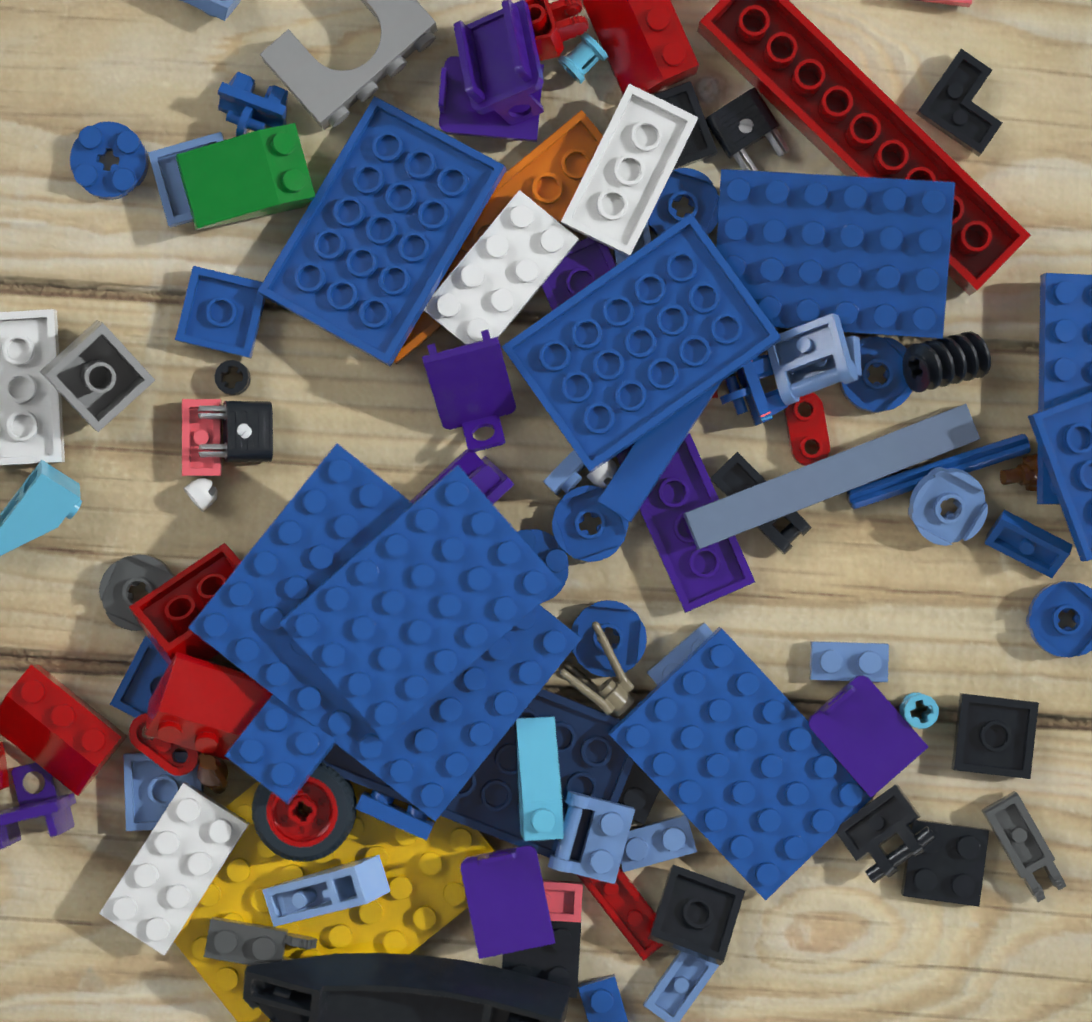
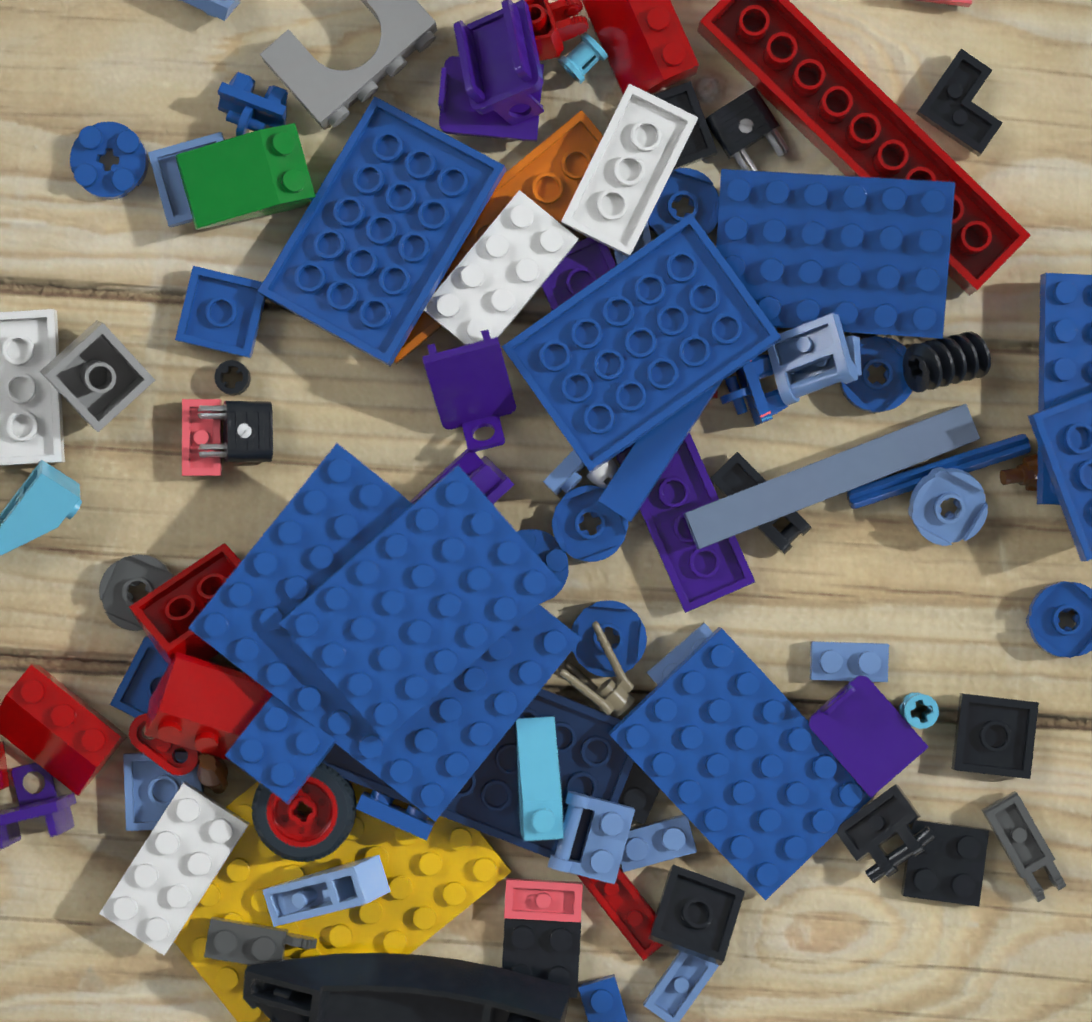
white hinge [184,478,217,512] -> none
dark purple piece [461,845,555,959] -> none
red plate [784,392,830,466] -> none
blue plate [984,510,1072,578] -> none

